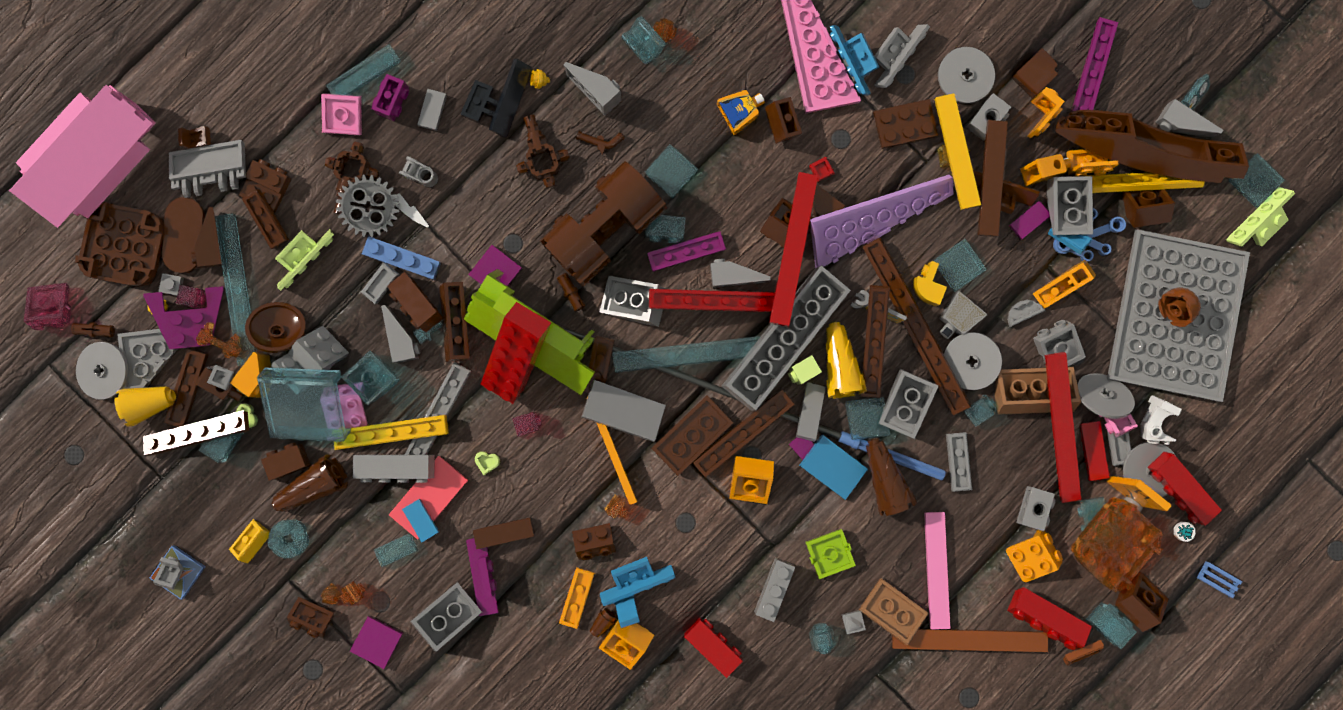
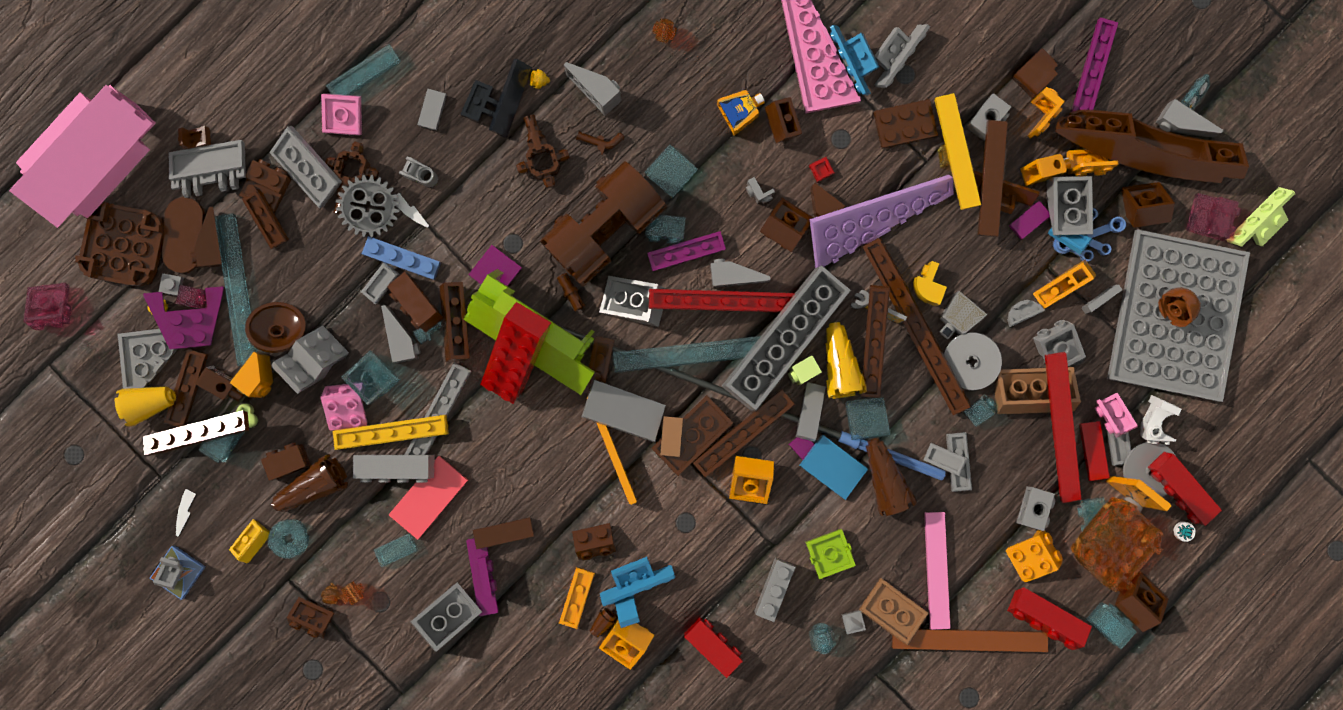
reddish brown pin [71,322,115,338] -> none
light grey piece [76,342,128,399] -> none
clear orange piece [196,322,242,358] -> none
light grey tile [207,365,235,391] -> none
clear light blue panel [257,367,351,442] -> none
yellowish green bracket [275,229,334,291] -> none
magenta tile [350,616,403,669] -> none
magenta brick [371,74,409,121] -> none
dark azure tile [402,499,439,542] -> none
yellowish green tile [475,452,500,475] -> none
clear pink bracket [512,412,542,437] -> none
clear orange tile [604,494,629,519] -> none
clear light blue bracket [621,16,666,64] -> none
red tile [769,172,818,327] -> none
light grey slope [879,369,938,439] -> none
clear light blue tile [933,239,987,292] -> none
light grey piece [938,47,995,104] -> none
dark orange tile [1063,640,1104,666] -> none
light grey piece [1077,373,1135,419] -> none
yellow tile [1090,172,1205,193] -> none
medium blue tile [1197,561,1242,598] -> none
clear light blue tile [1228,153,1284,207] -> none
none -> white sticker [176,489,196,536]
none -> light grey tile [269,126,342,208]
none -> medium nougat tile [660,416,683,457]
none -> light grey bracket [746,177,775,204]
none -> light grey tile [924,443,967,476]
none -> light grey tile [1081,284,1123,314]
none -> clear pink plate [1186,193,1241,241]

